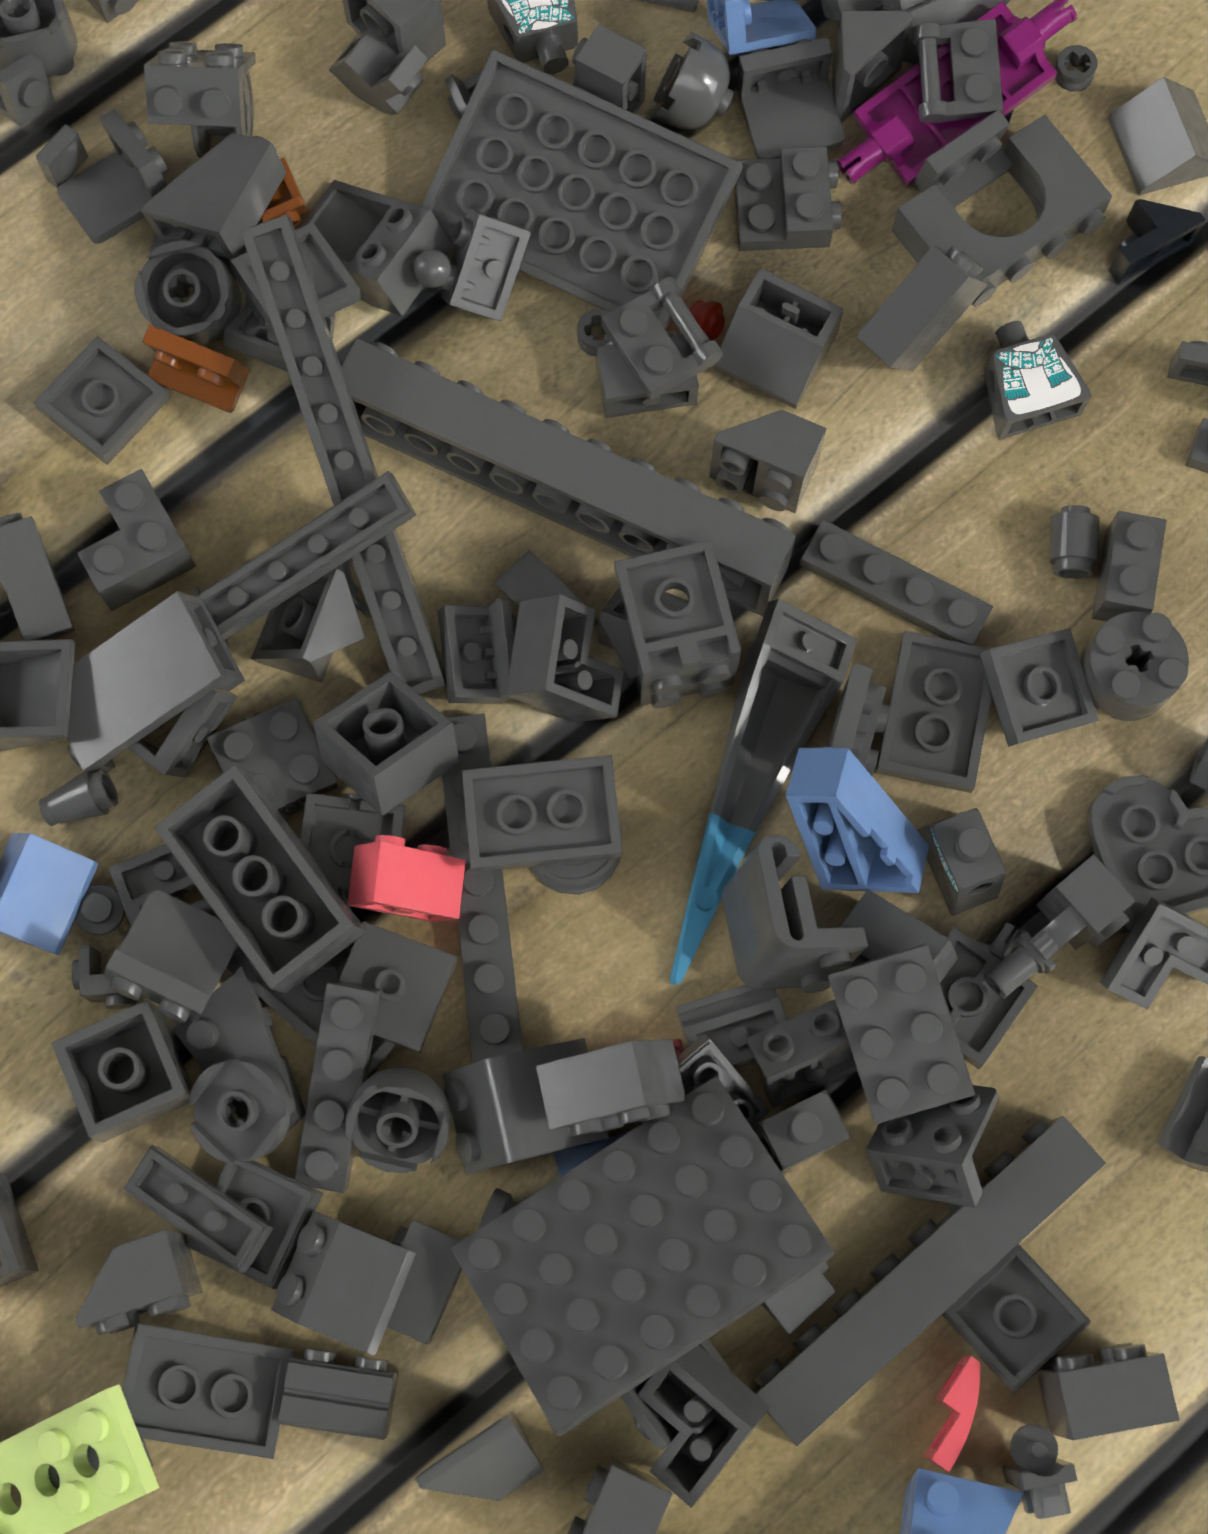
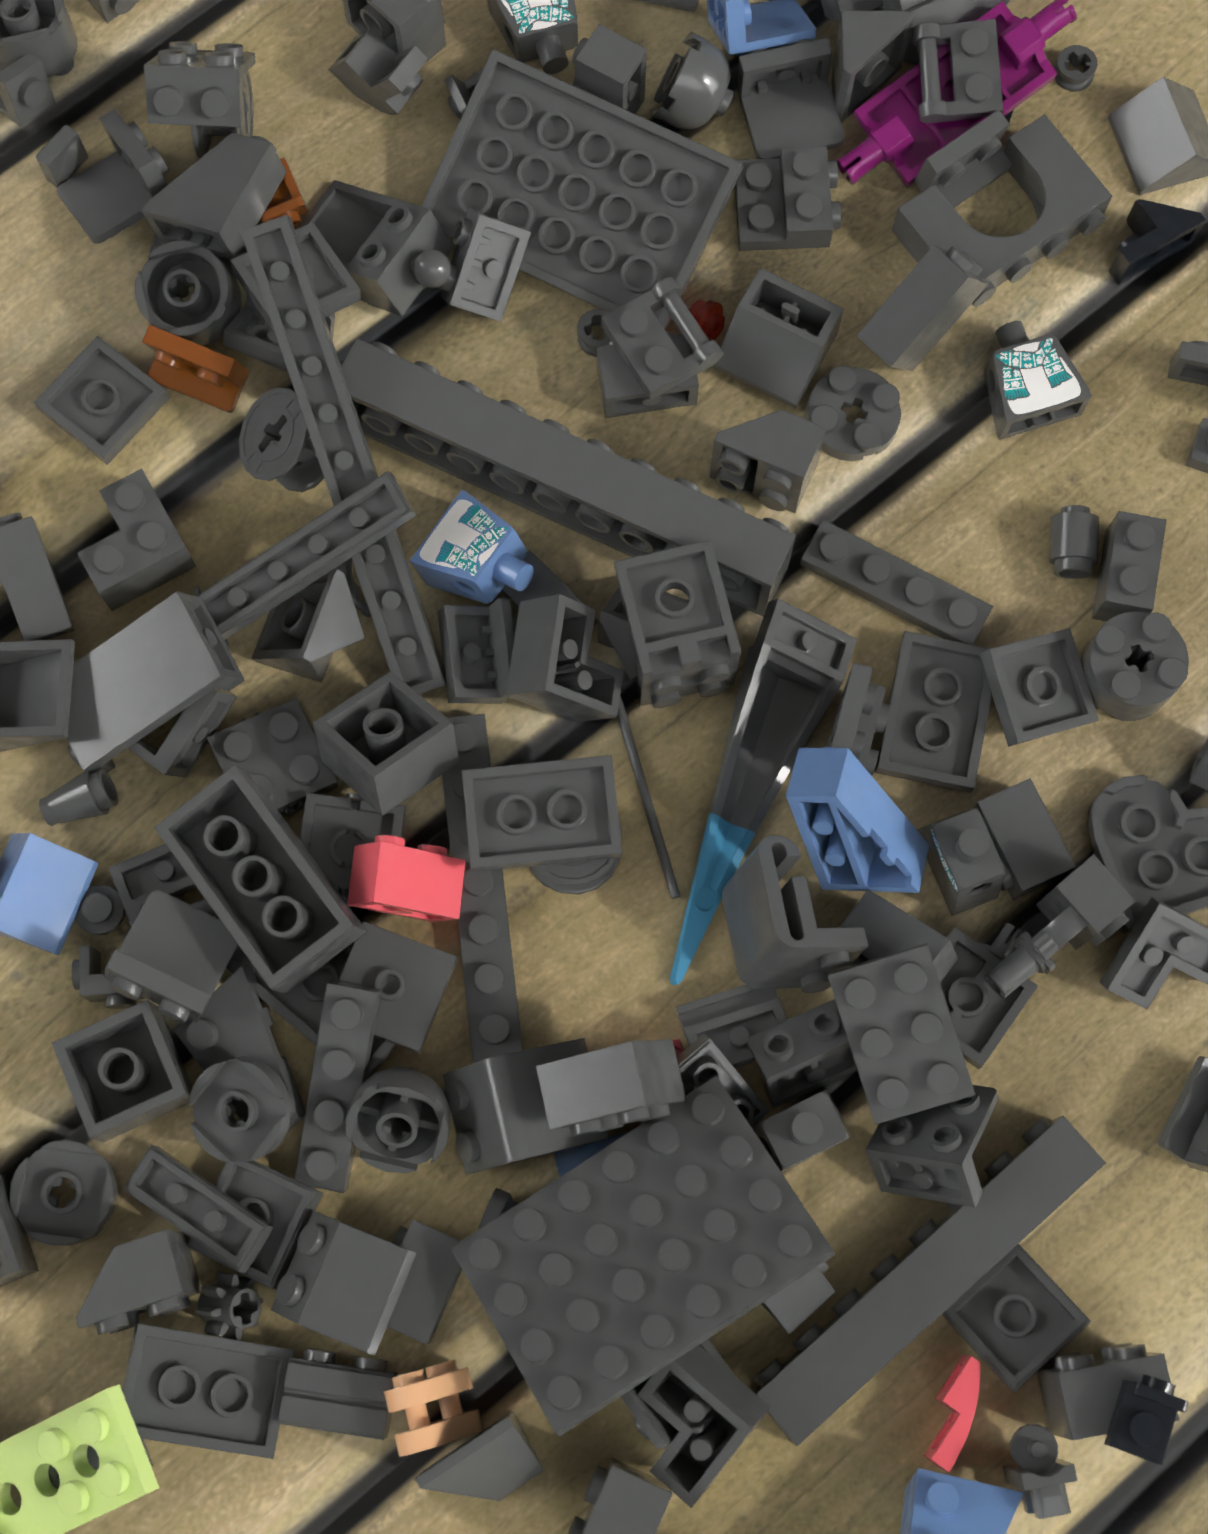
none -> dark grey plate [10,1140,117,1246]
none -> dark grey gear [195,1272,263,1340]
none -> dark grey piece [239,387,324,492]
none -> light nougat brick [384,1359,484,1457]
none -> torso [410,490,534,604]
none -> dark grey piece [617,695,680,899]
none -> dark grey plate [806,365,901,461]
none -> dark grey brick [972,778,1076,900]
none -> black bracket [1104,1374,1189,1466]

